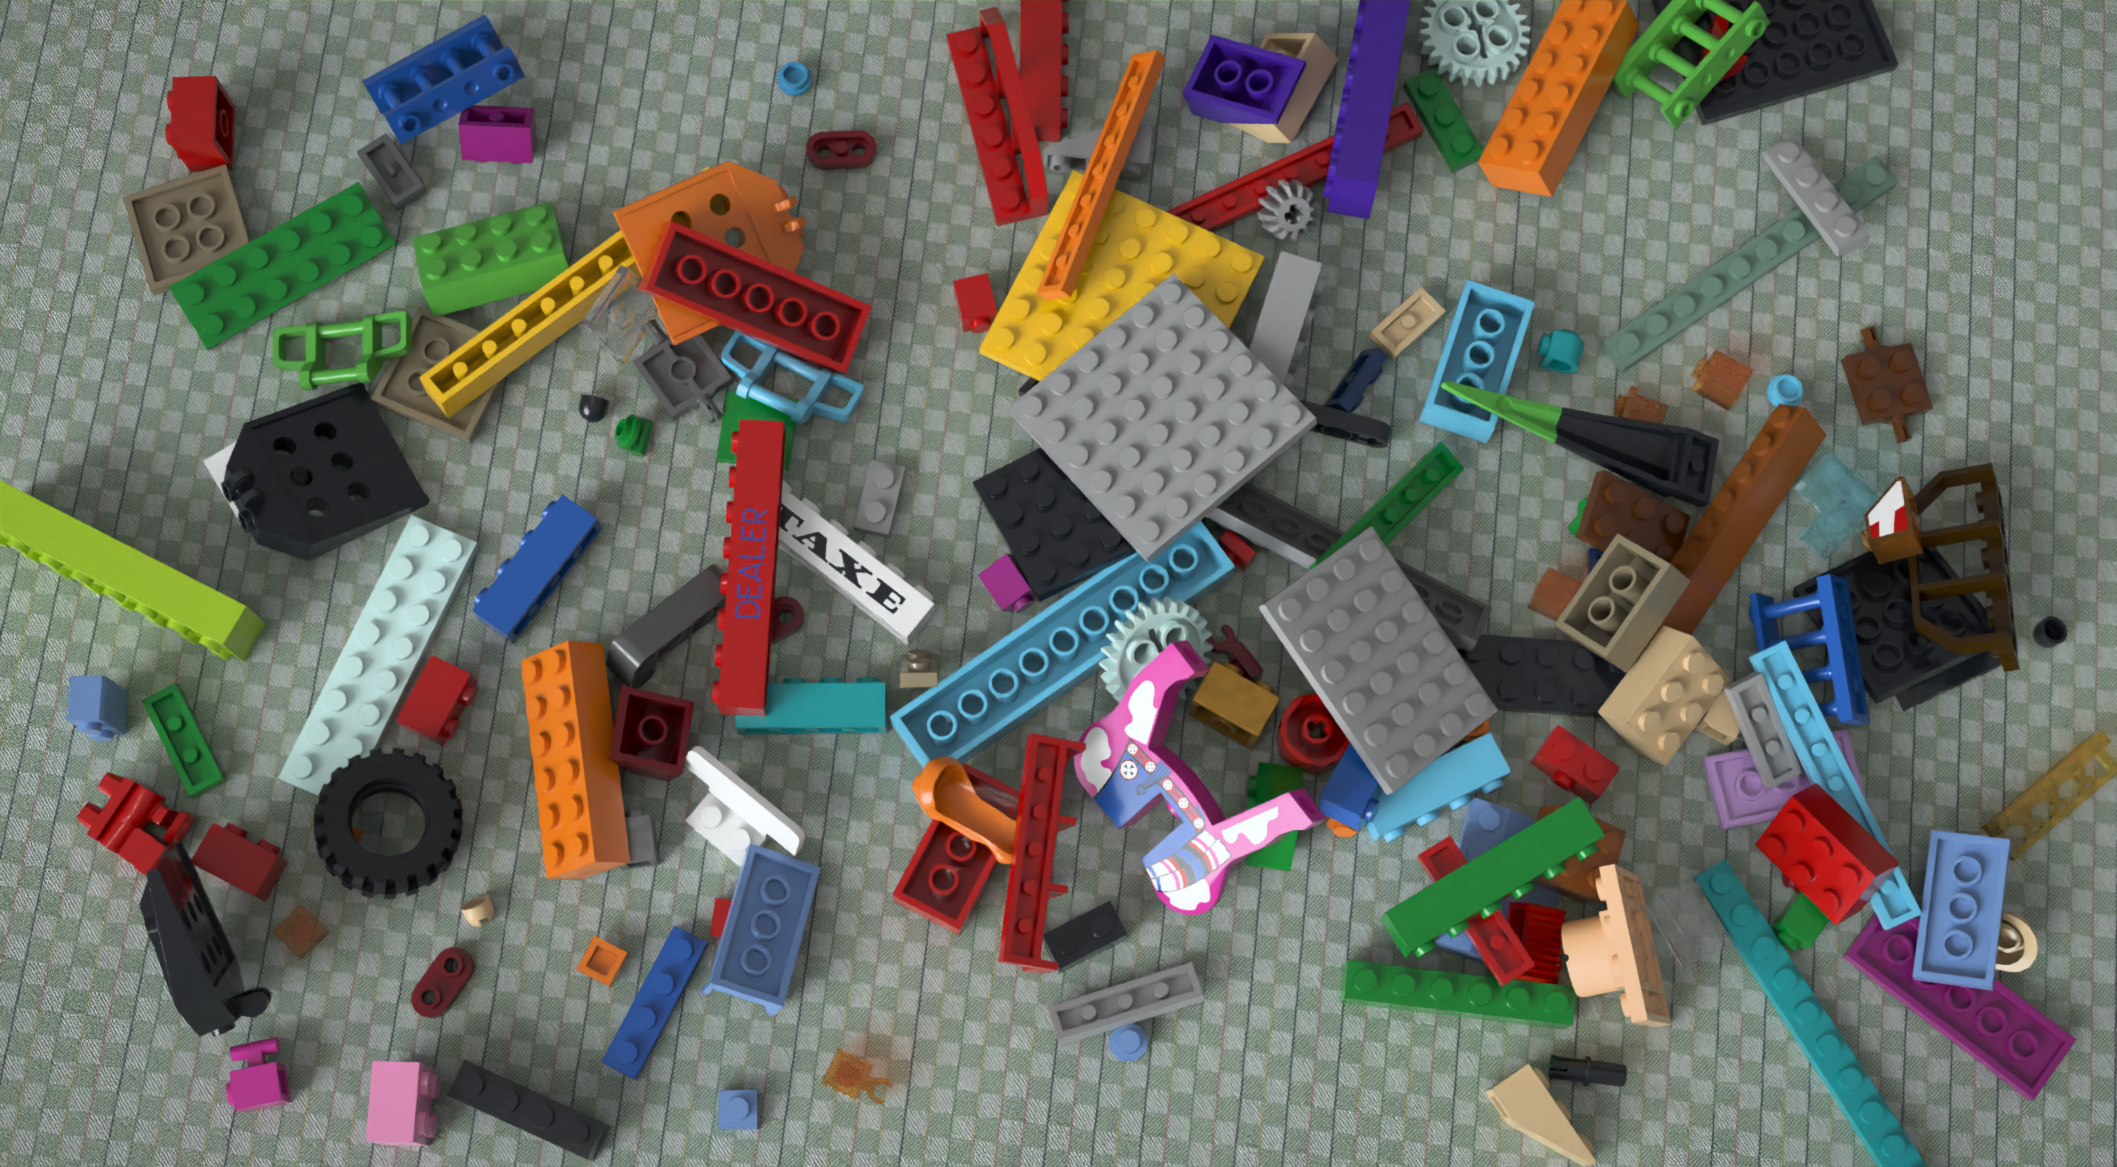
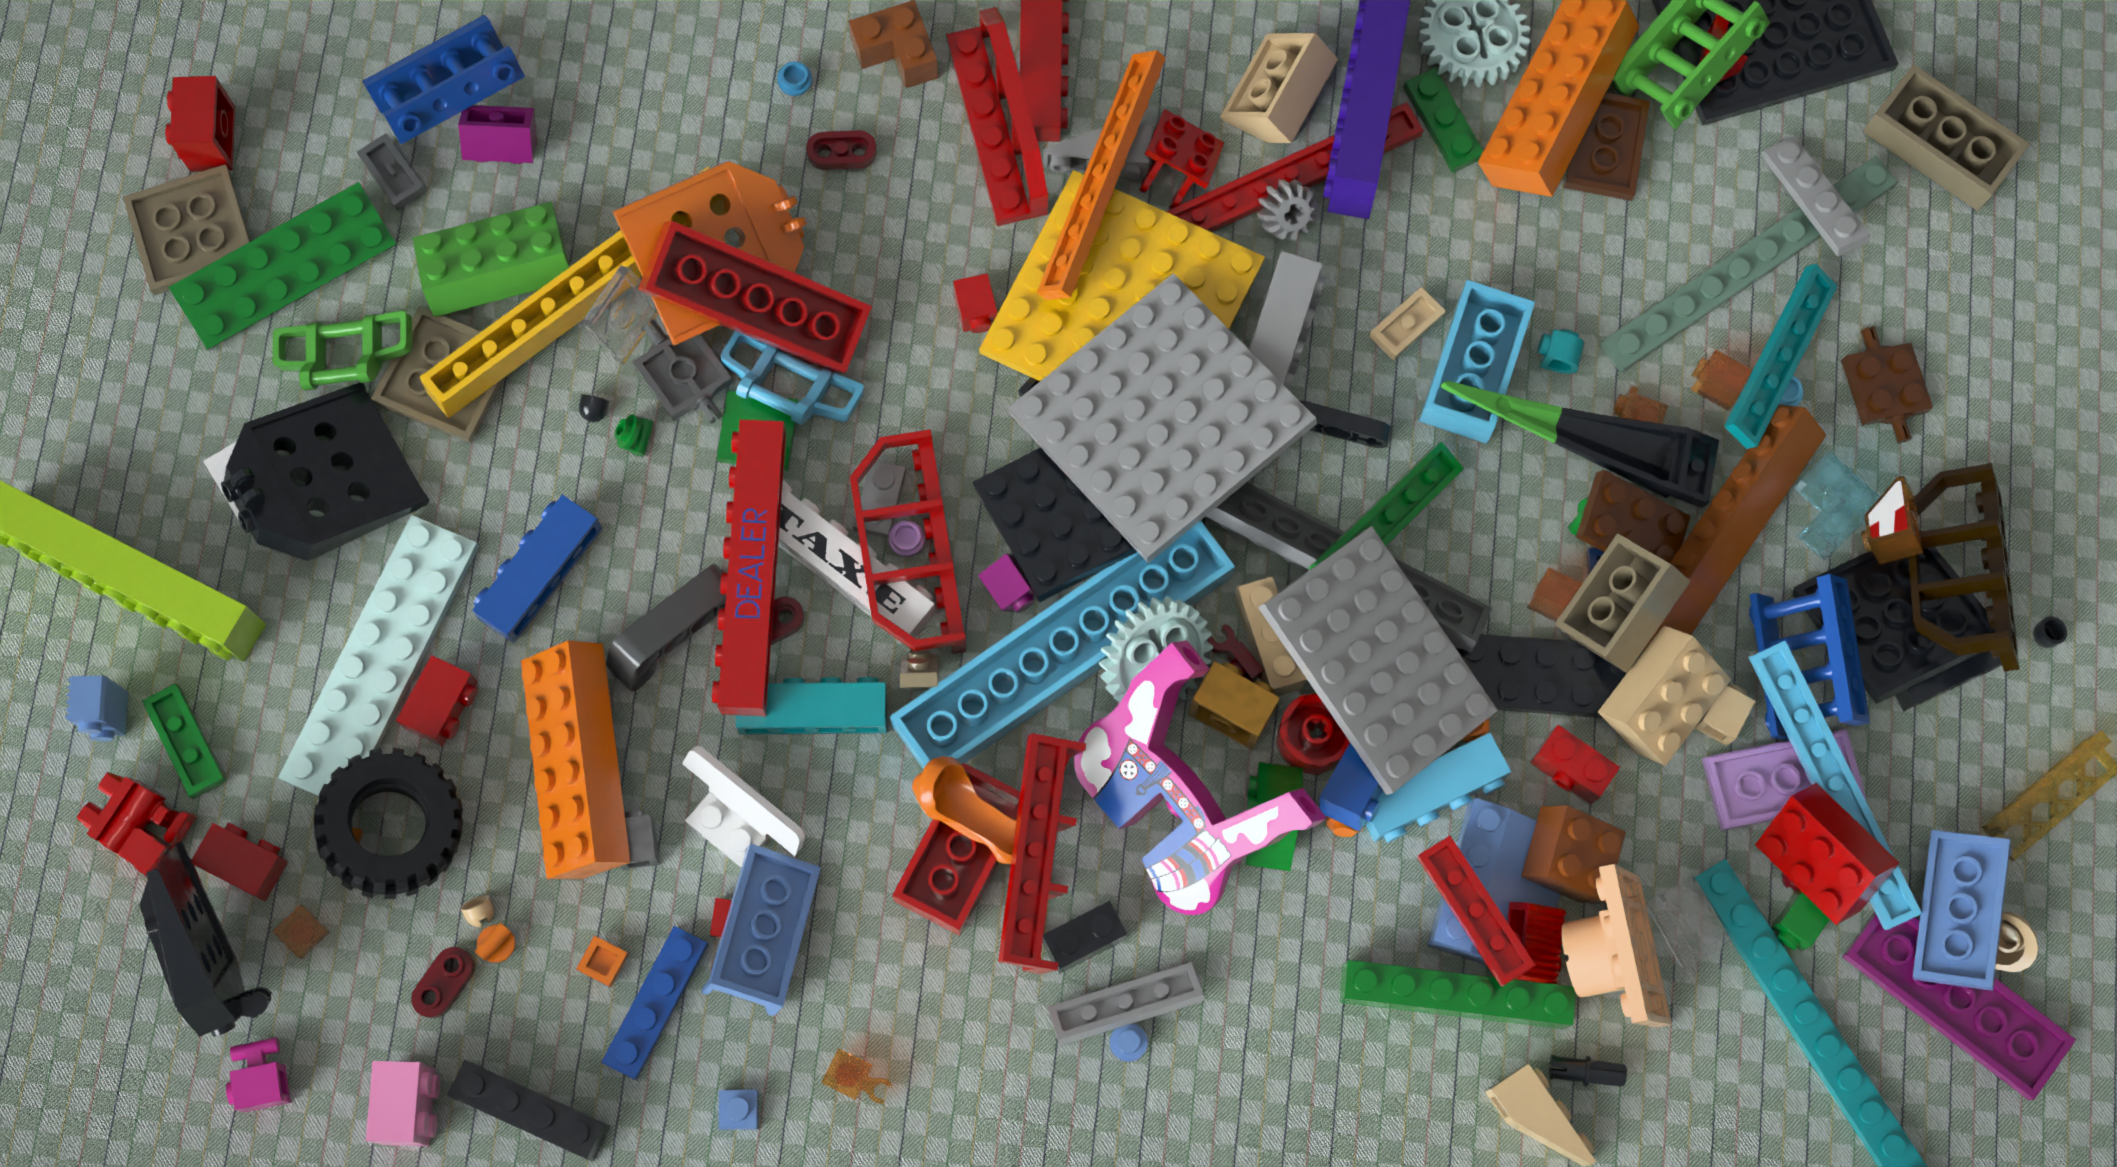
dark red slope [609,685,694,782] -> none
dark purple slope [1182,35,1307,124] -> none
red plate [1218,530,1256,572] -> none
dark blue plate [1324,347,1388,412] -> none
green brick [1380,796,1605,959] -> none
light grey plate [1723,672,1802,789] -> none
none -> orange plate [475,922,516,963]
none -> dark orange brick [849,0,938,88]
none -> red plate [850,429,966,654]
none -> lavender plate [888,521,925,557]
none -> red plate [1139,109,1224,209]
none -> tan brick [1234,576,1307,696]
none -> reddish brown plate [1563,93,1650,201]
none -> teal plate [1724,263,1838,449]
none -> dark tan brick [1862,64,2030,211]

